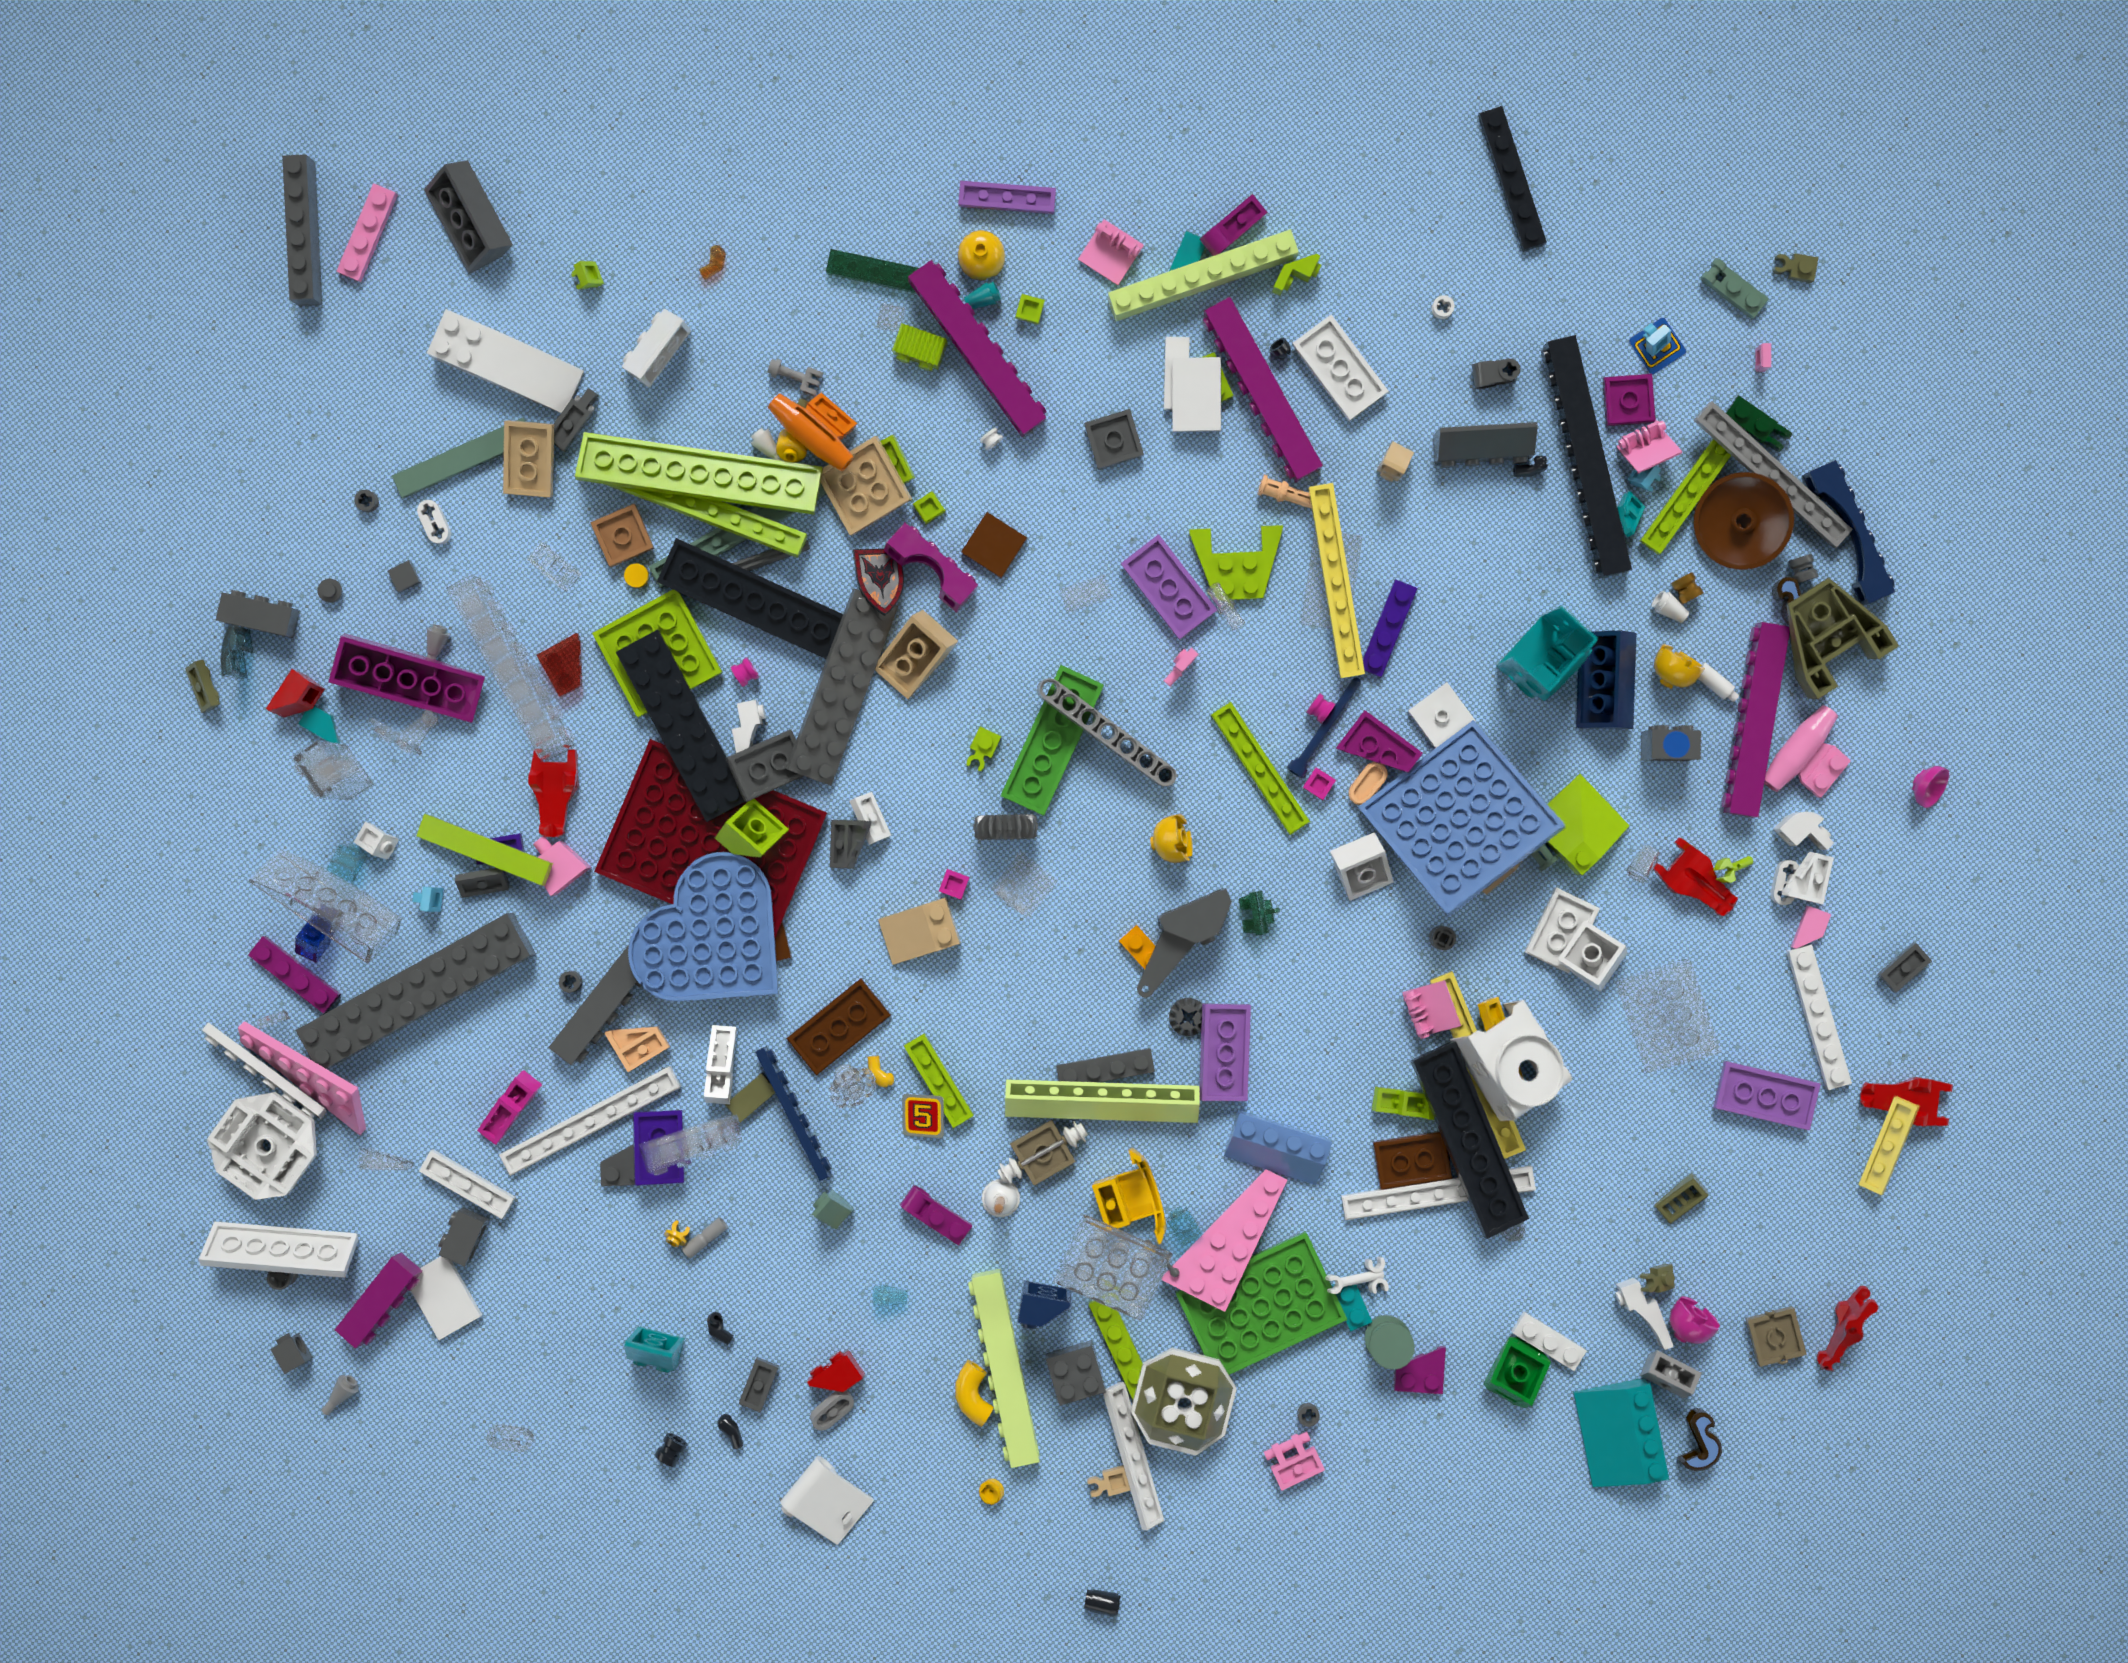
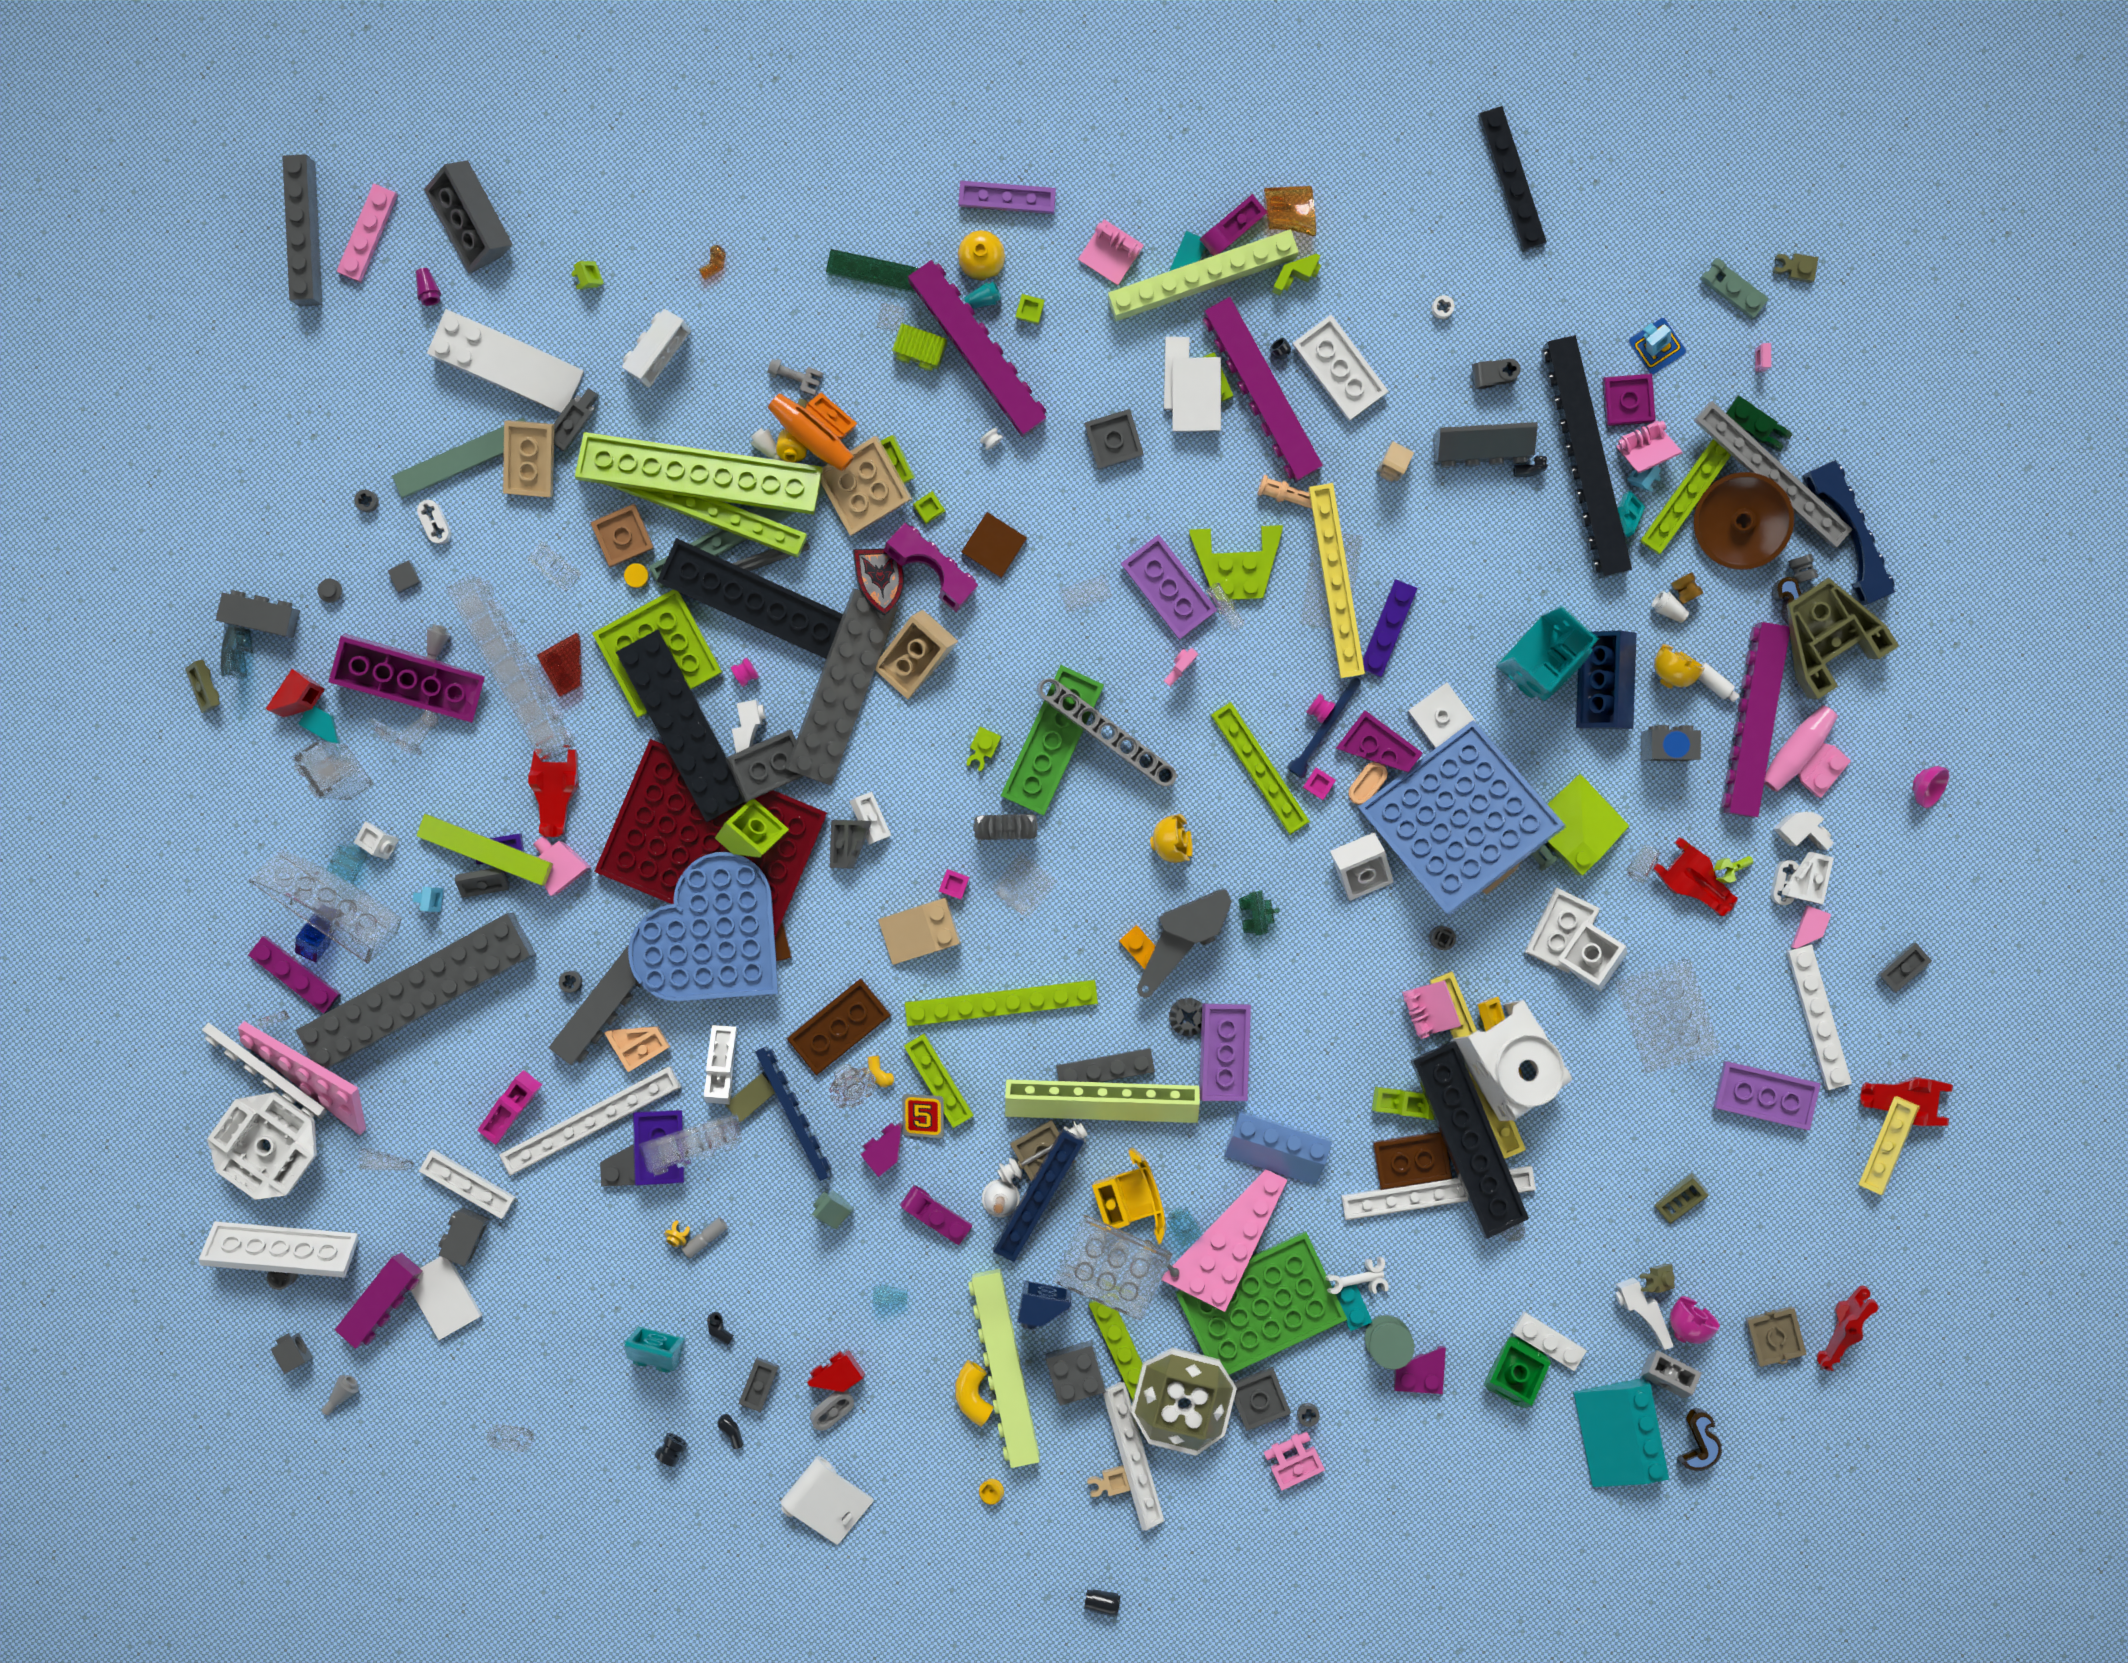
none -> magenta cone [415,268,441,306]
none -> magenta slope [860,1122,903,1177]
none -> lime plate [904,979,1098,1026]
none -> dark blue plate [993,1128,1084,1262]
none -> dark grey plate [1234,1367,1291,1431]
none -> clear orange plate [1263,186,1316,236]

